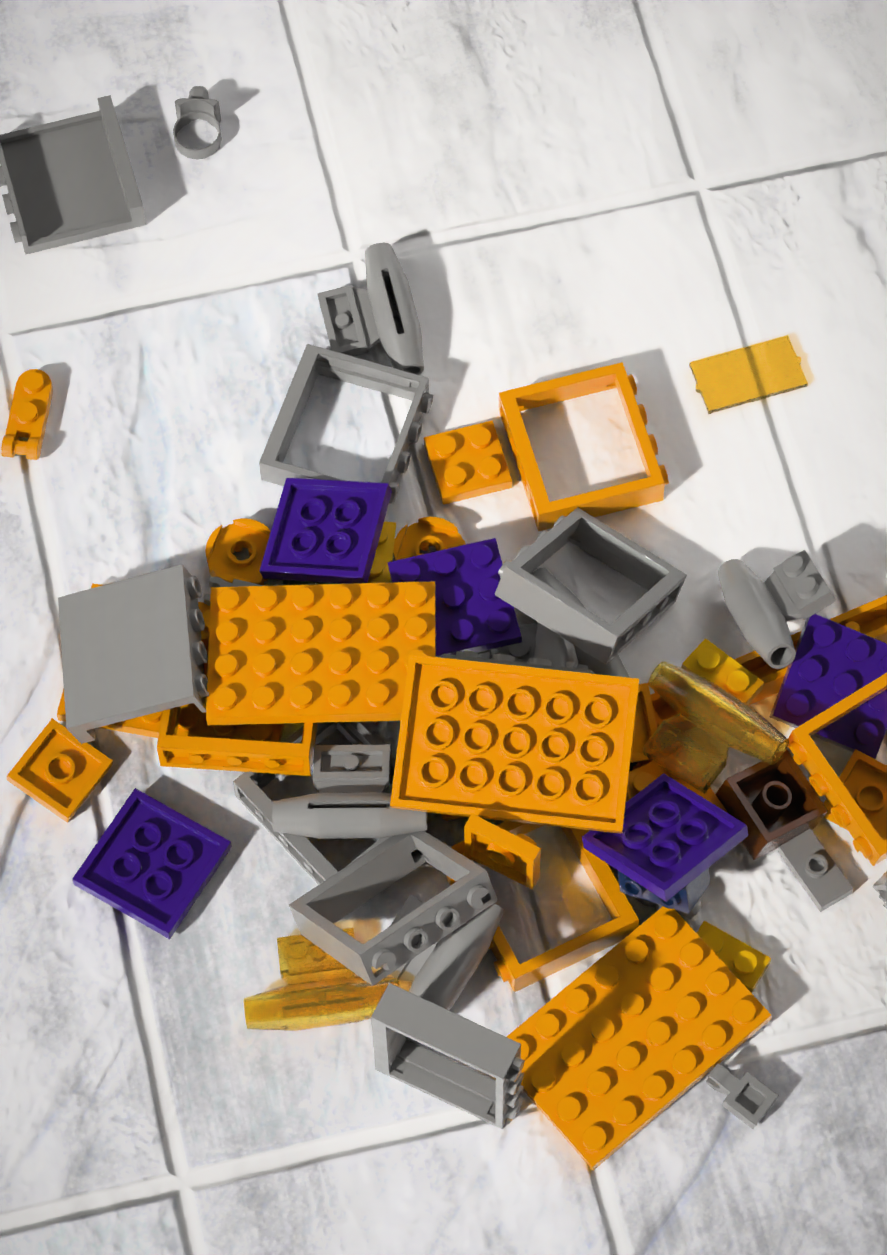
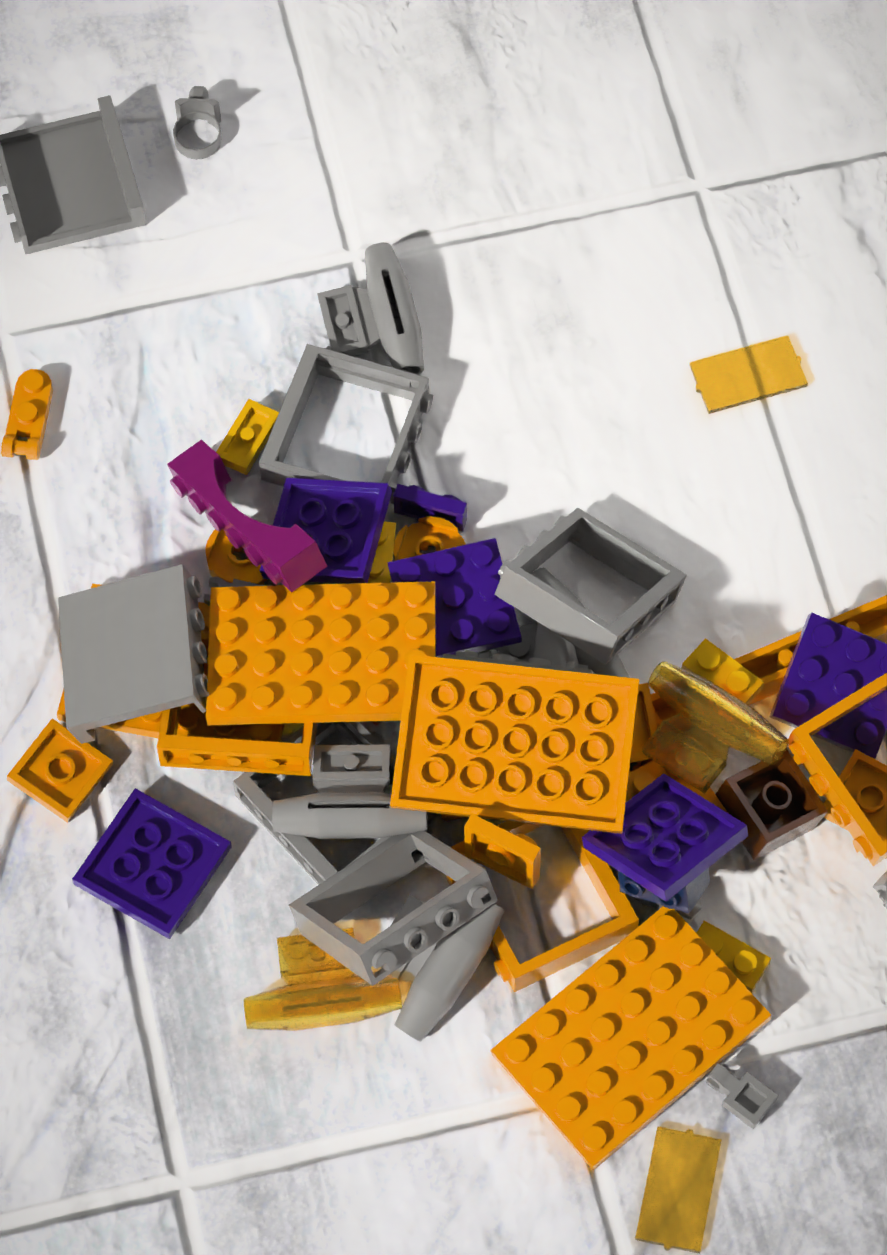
light grey window [371,983,525,1129] -> none
light orange plate [424,420,512,505] -> none
light orange window [498,362,669,532] -> none
light grey plate [718,549,836,669] -> none
light grey plate [778,828,853,912] -> none
none -> magenta arch [167,439,327,592]
none -> yellow plate [216,399,279,475]
none -> dark purple plate [393,484,467,532]
none -> clear yellow piece [635,1126,722,1254]

